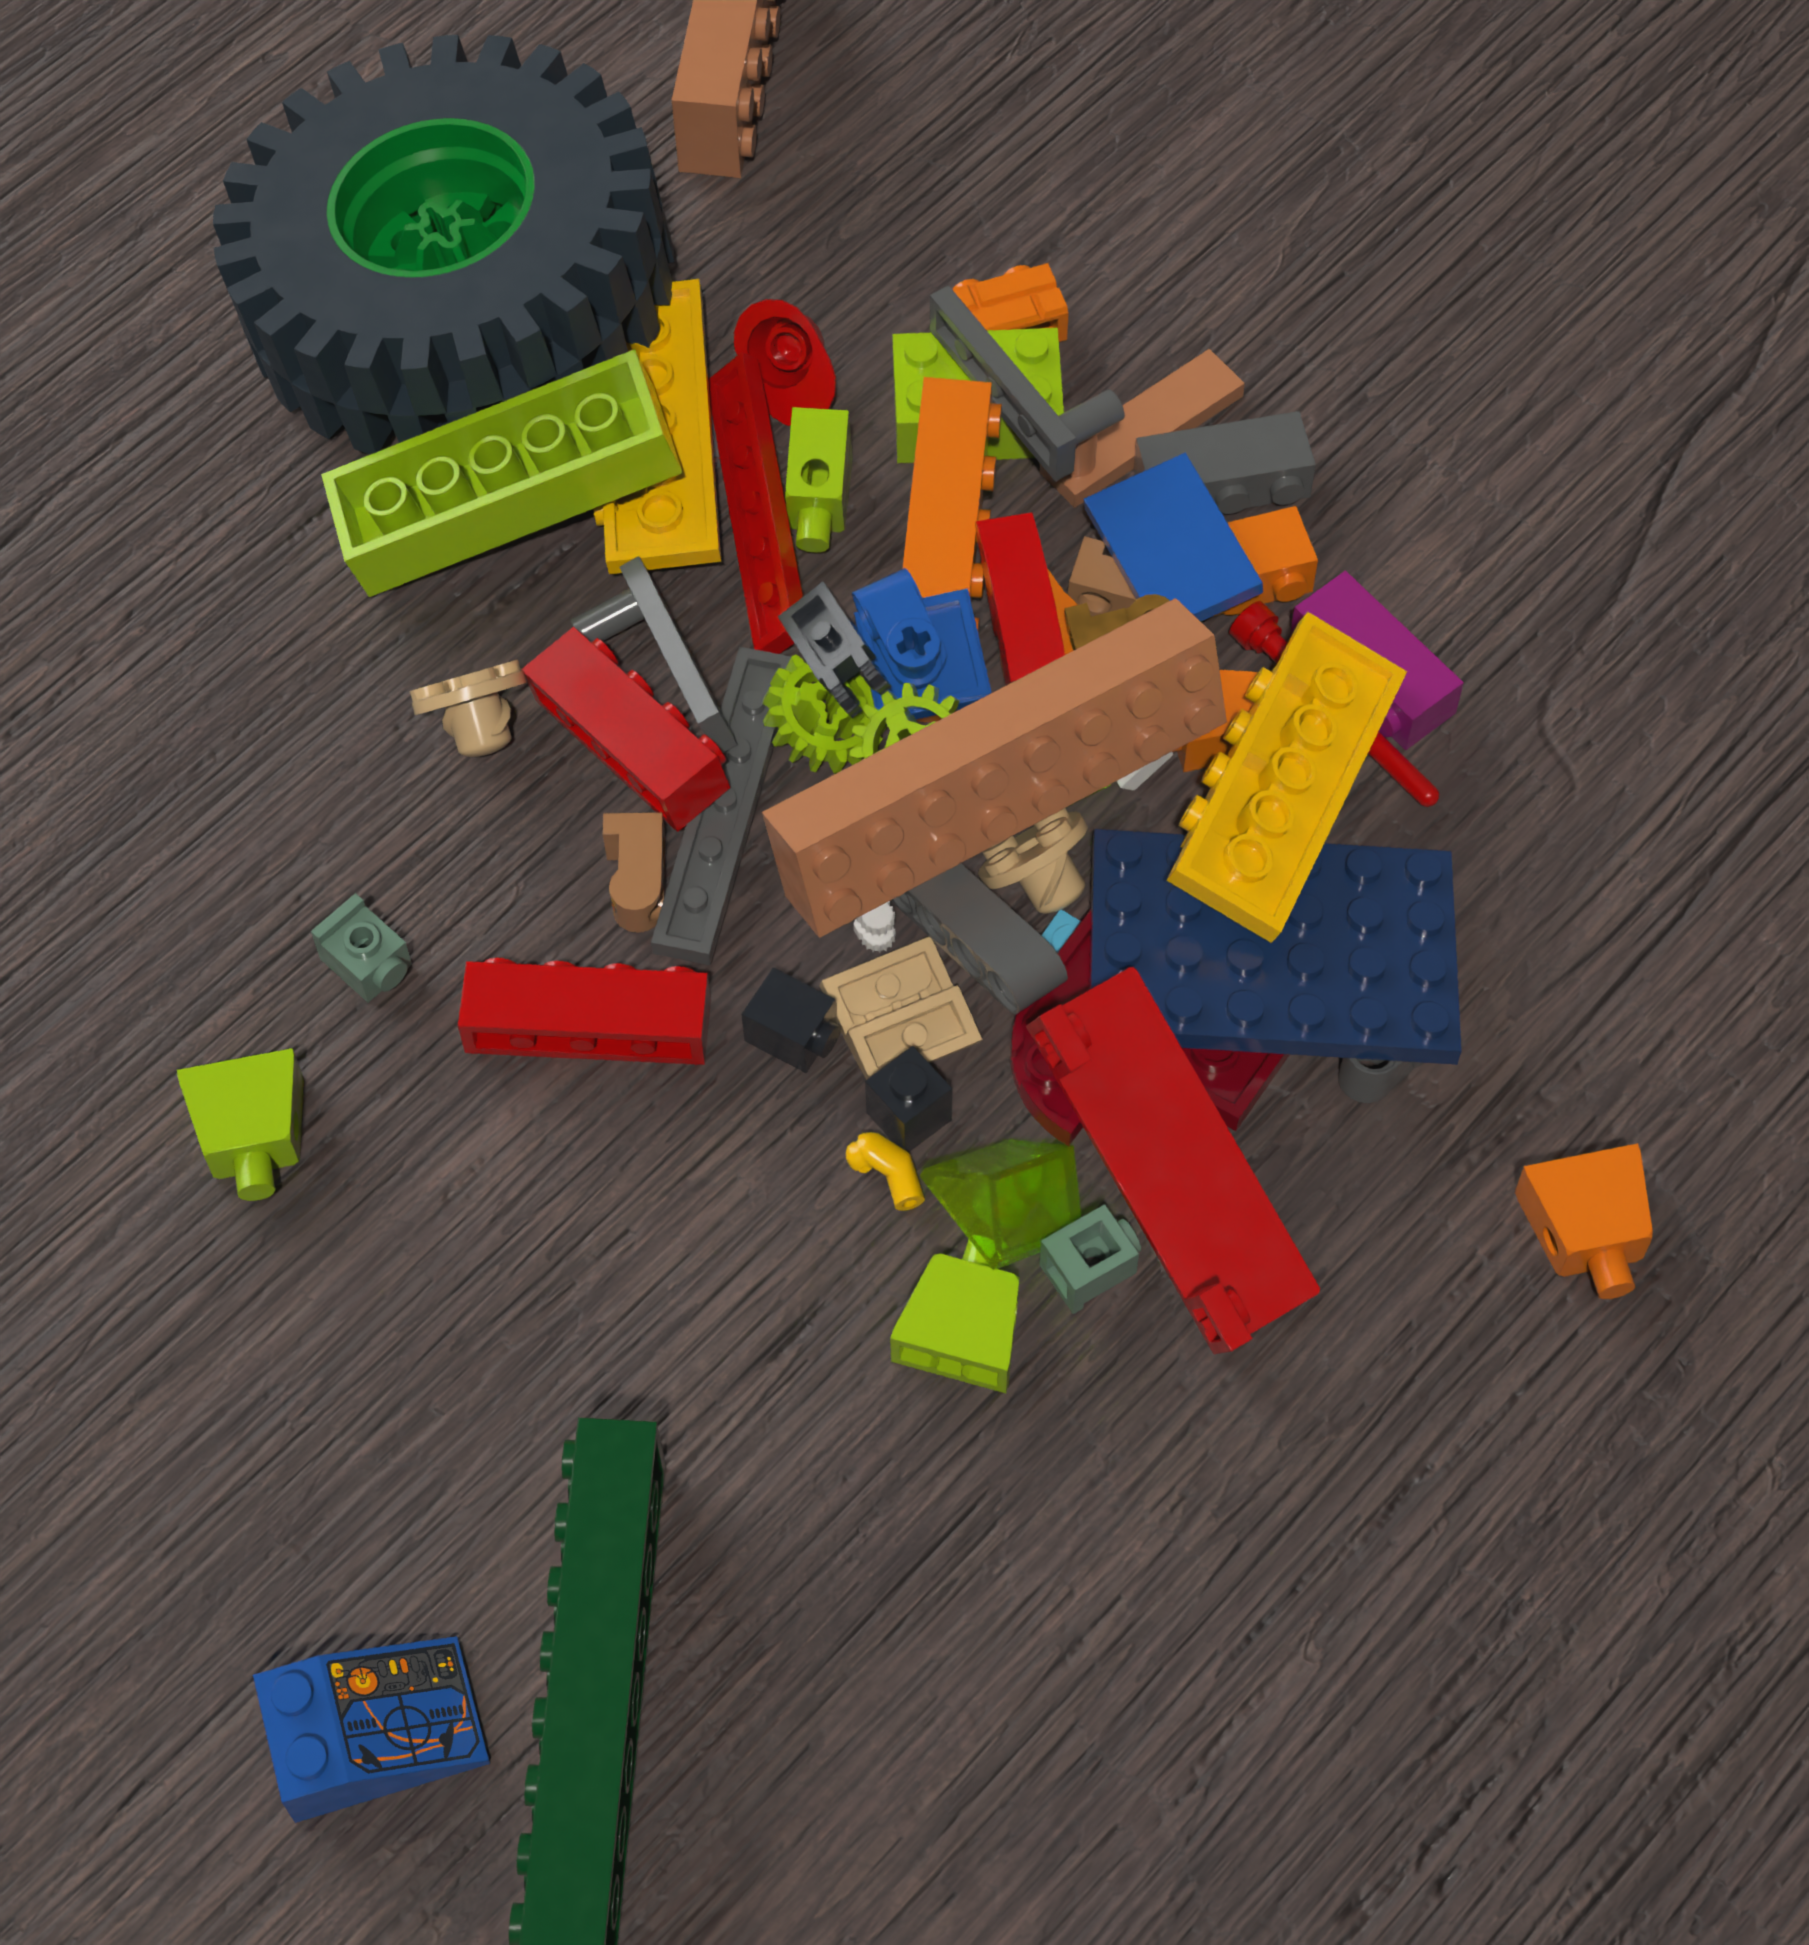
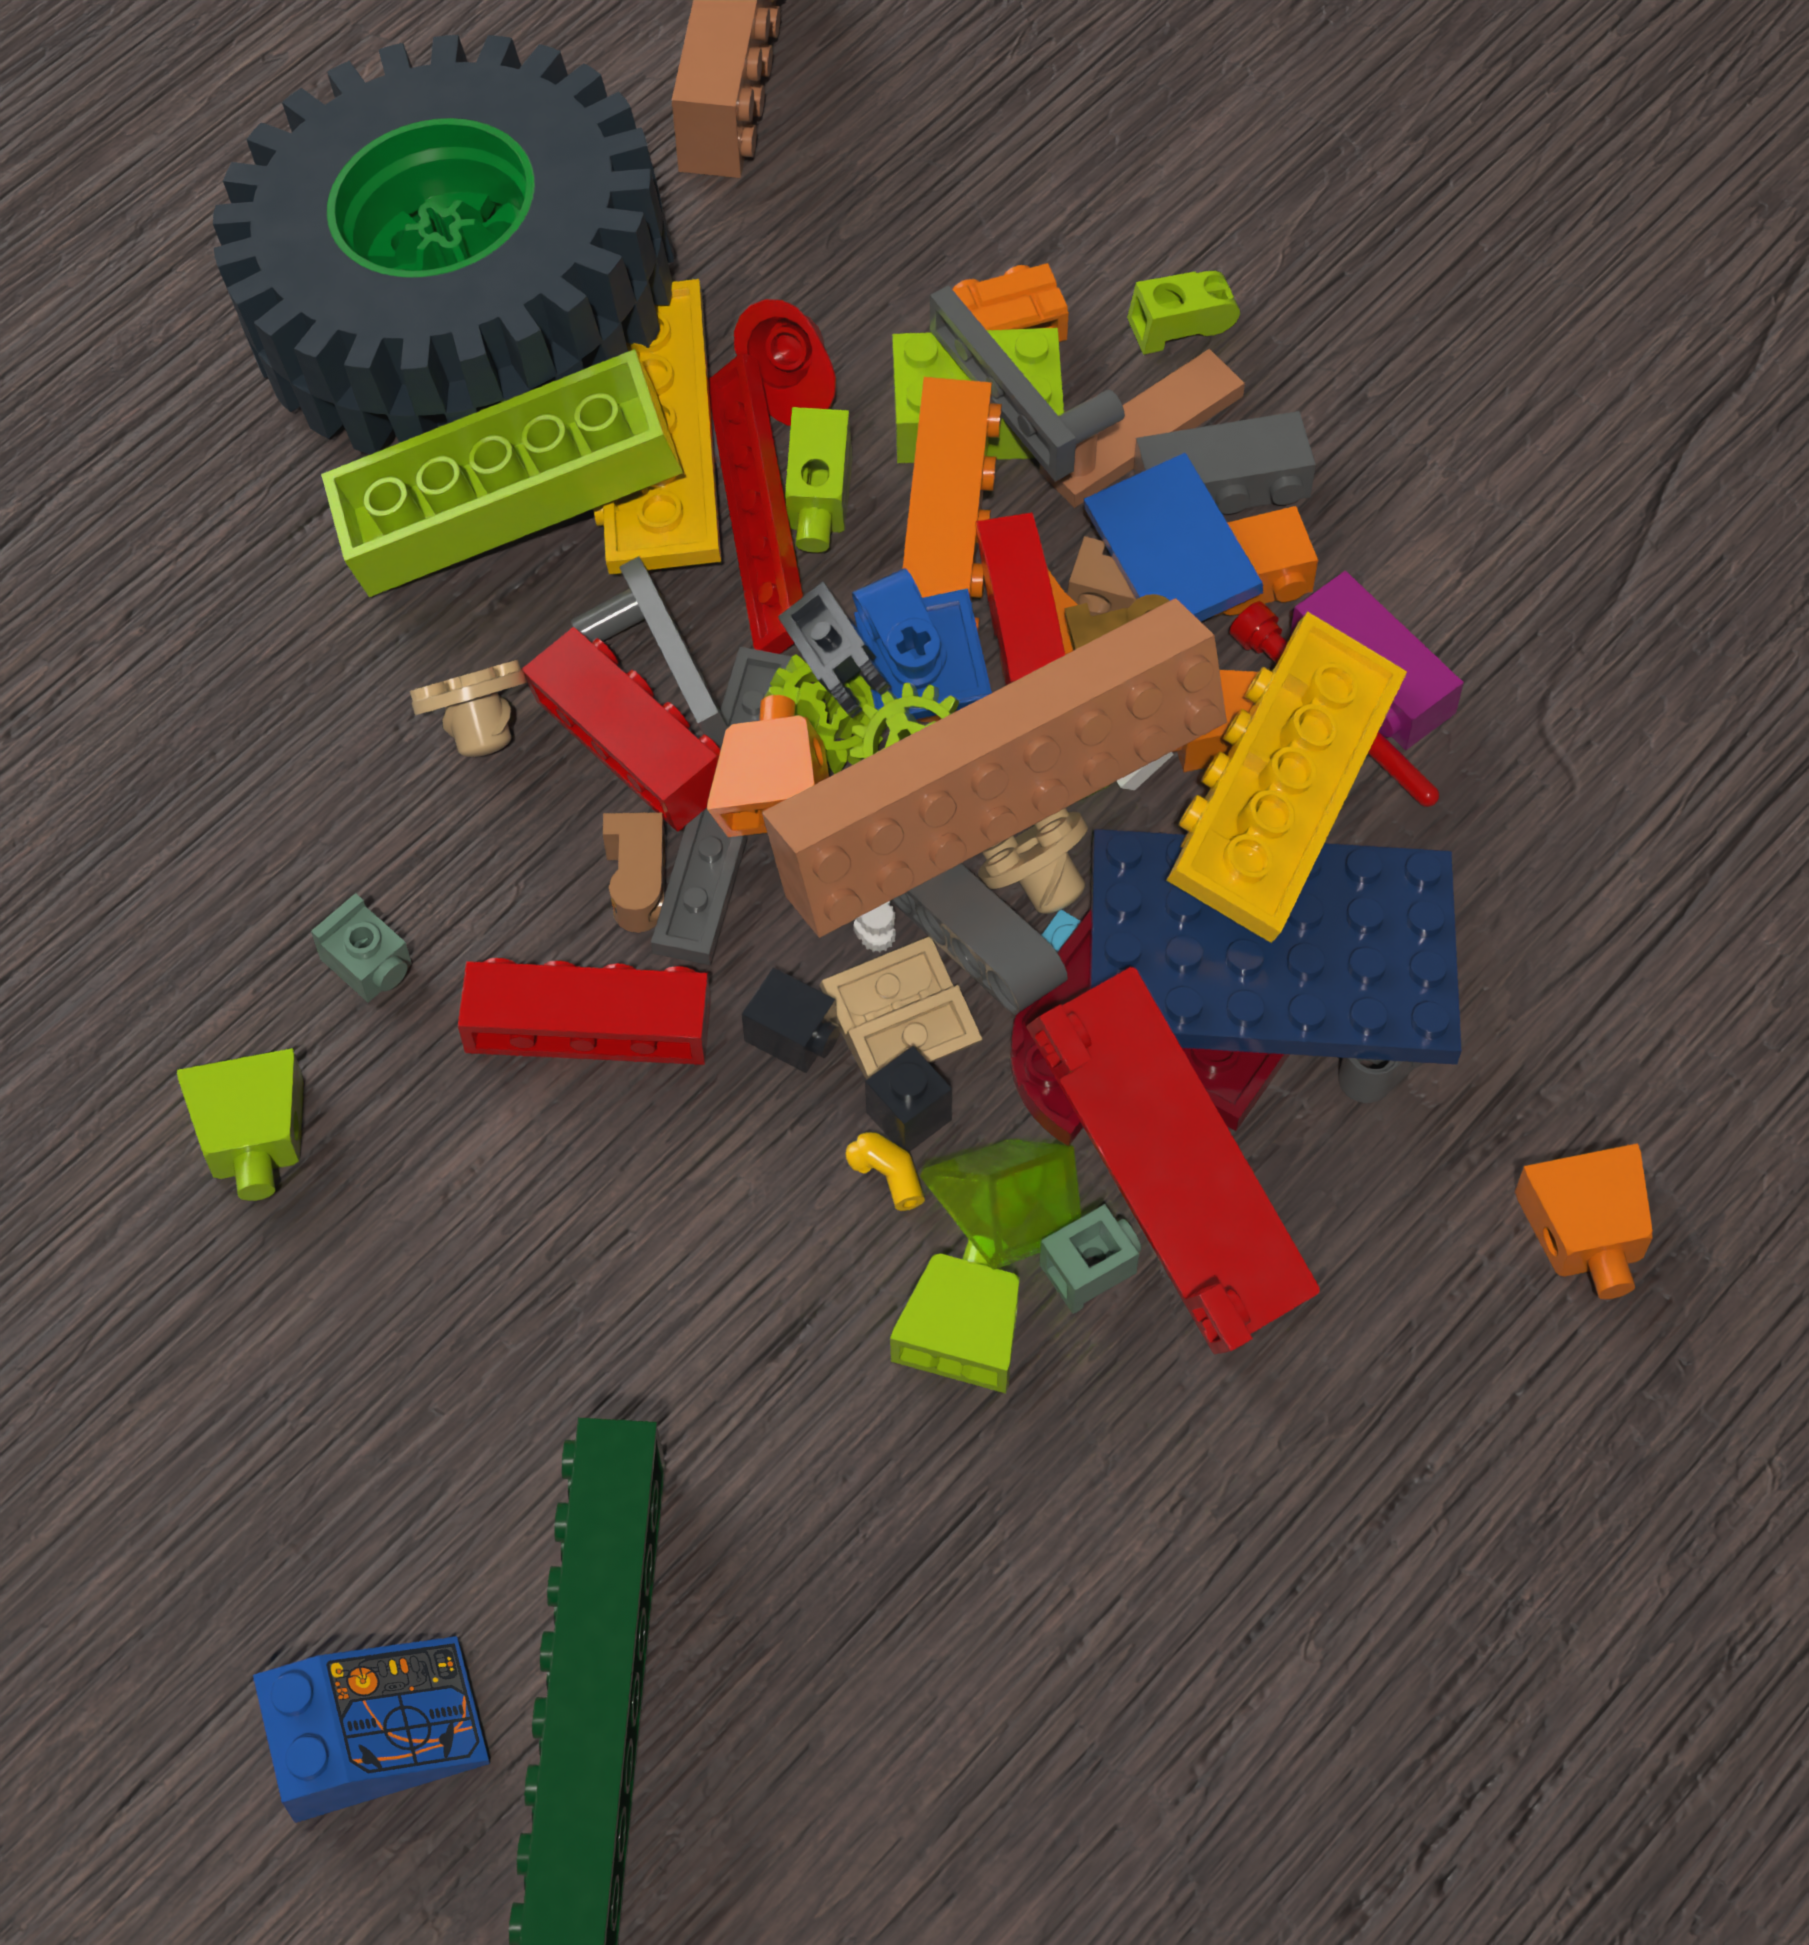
none -> orange torso [707,695,829,837]
none -> lime leg [1127,271,1240,355]

